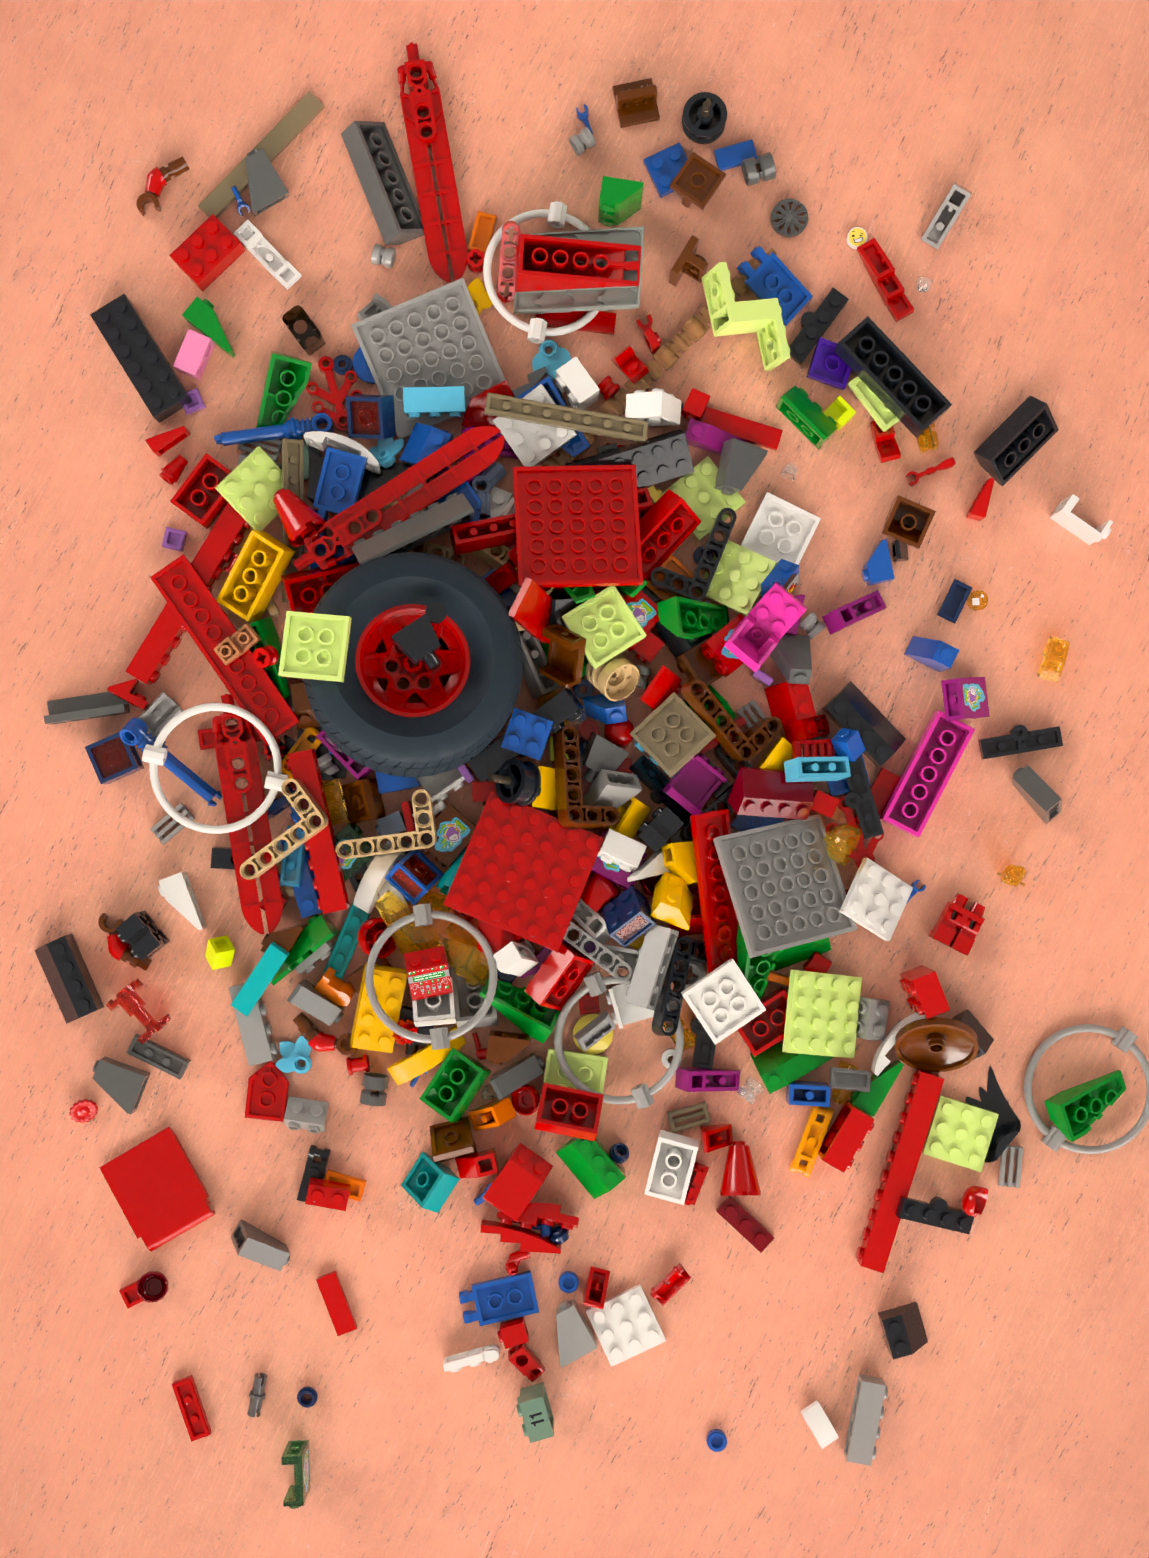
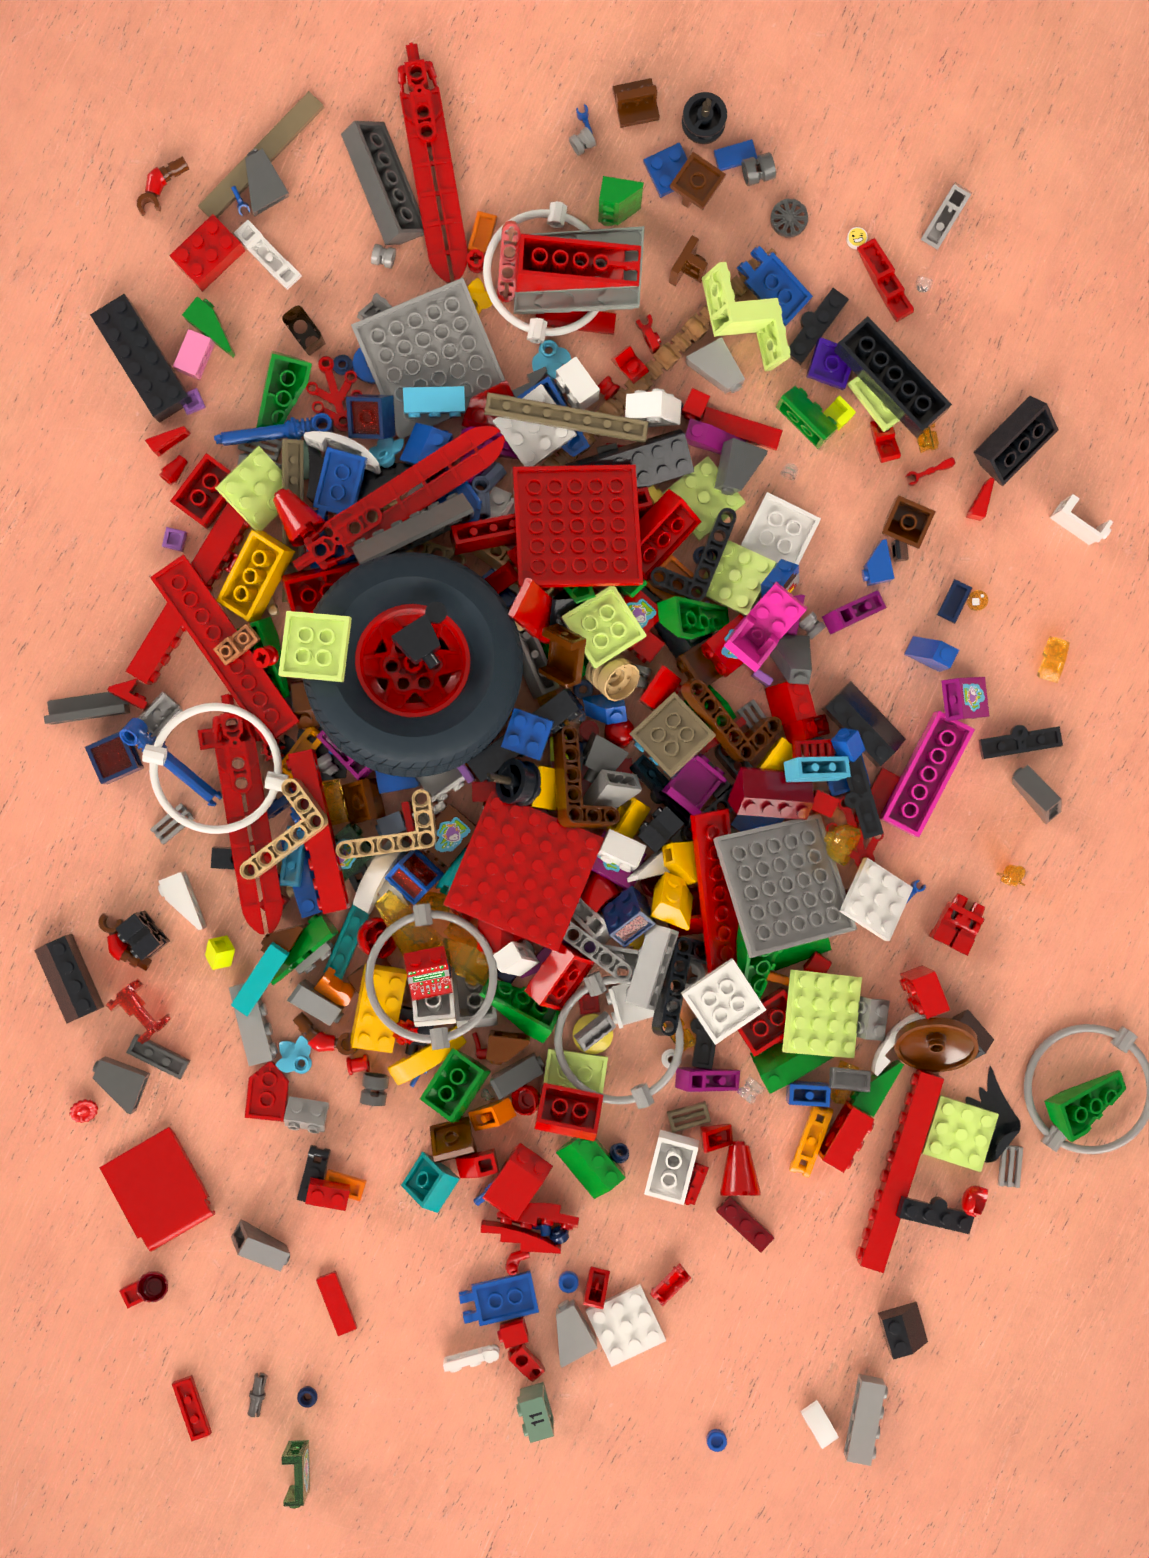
none -> light grey slope [685,337,745,394]

